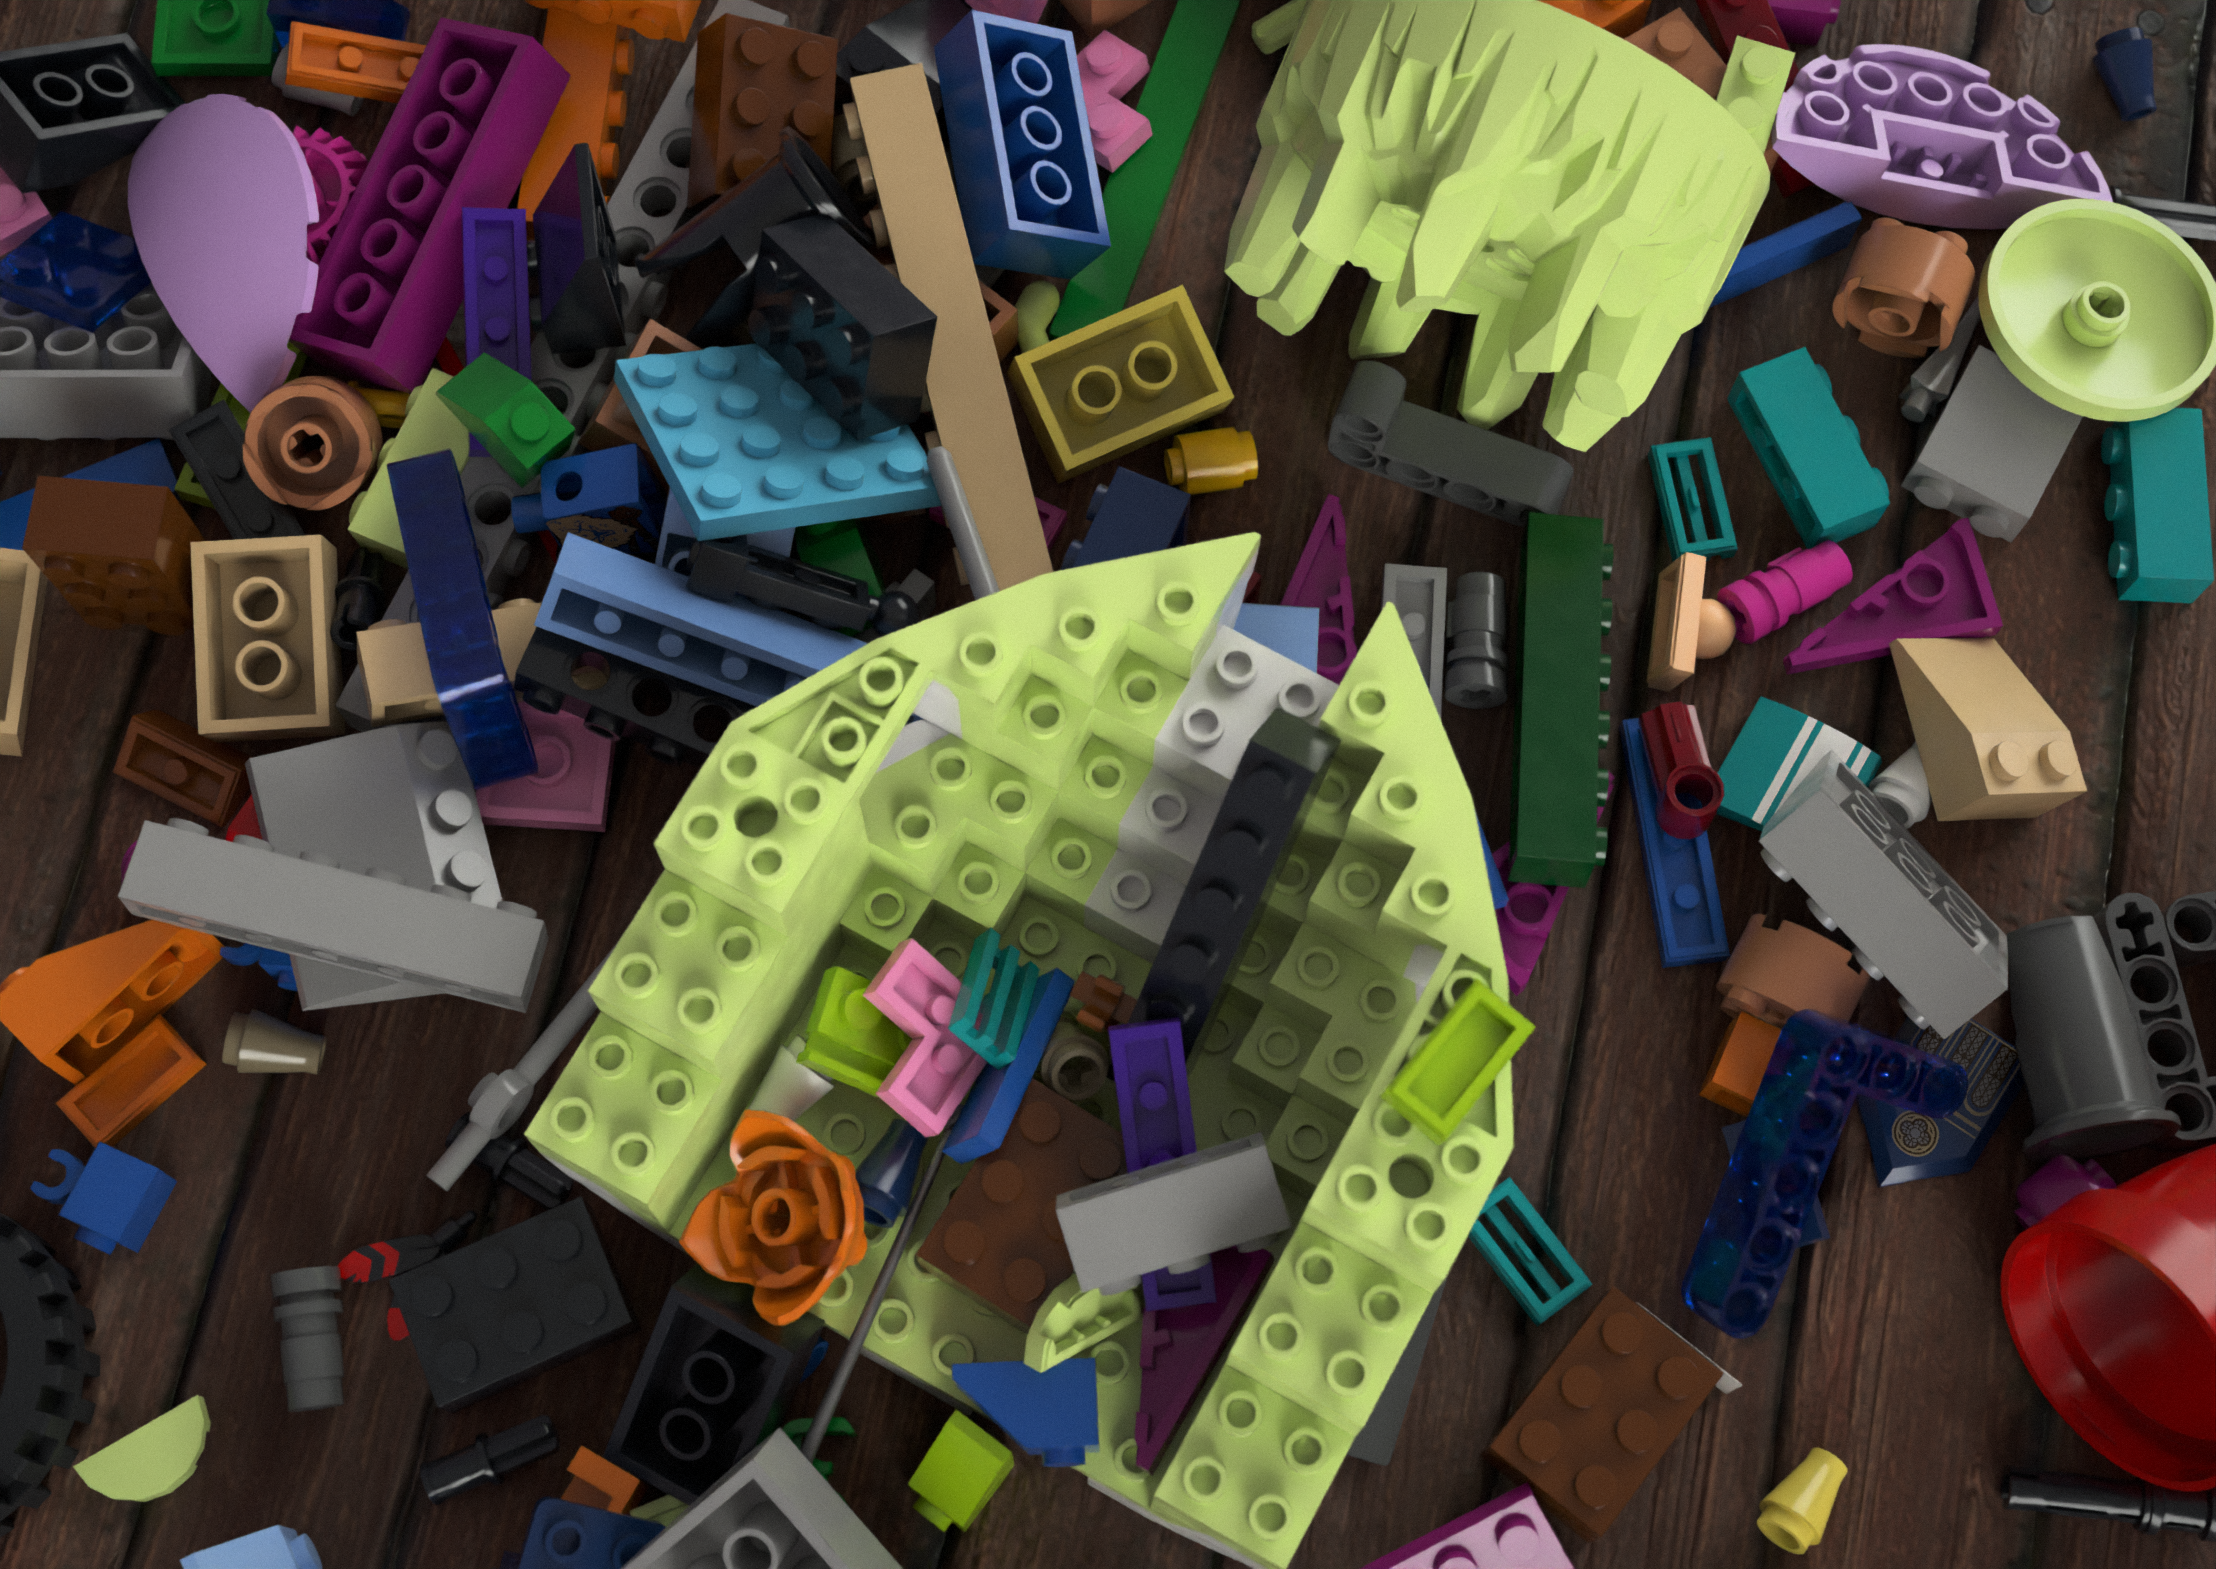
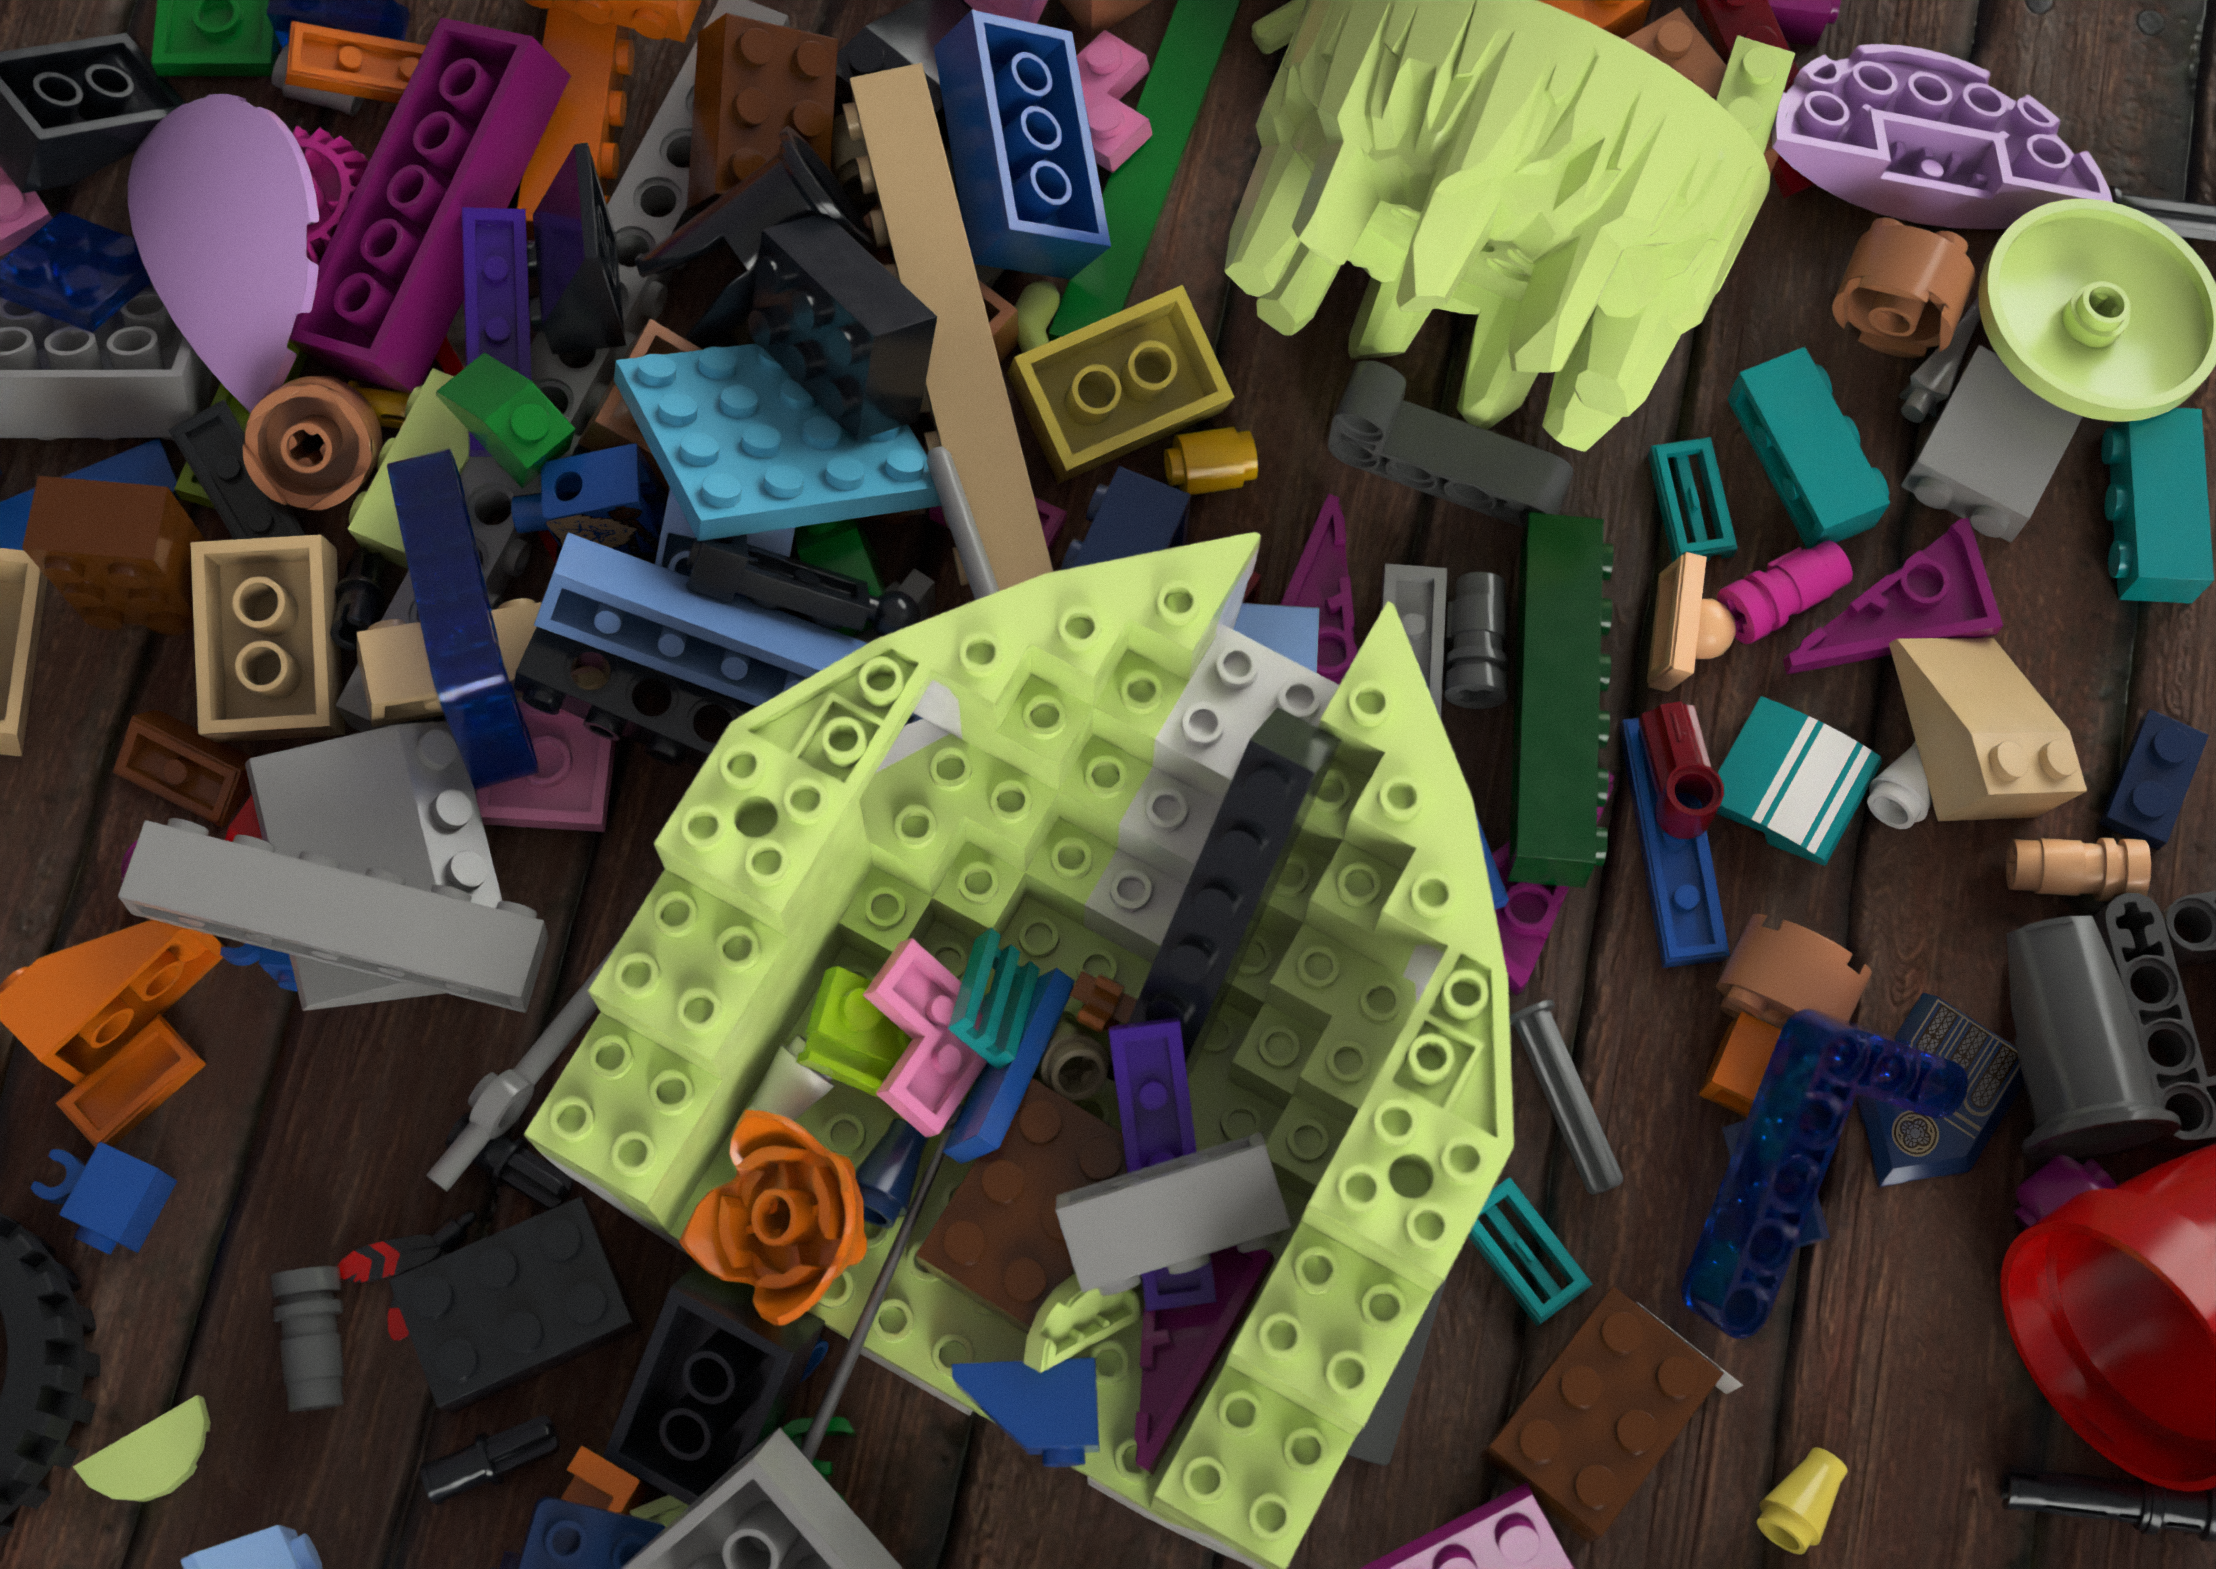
dark tan cone [222,1008,327,1075] -> none
lime slope [908,1409,1015,1532] -> none
lime tile [1380,978,1536,1146] -> none
blue tile [1708,201,1862,309] -> none
light grey slope [1759,750,2008,1040] -> none
dark blue cone [2092,27,2157,121] -> none
none -> dark grey axle [1509,999,1623,1195]
none -> light nougat axle [2006,838,2151,902]
none -> dark blue plate [2099,709,2209,850]

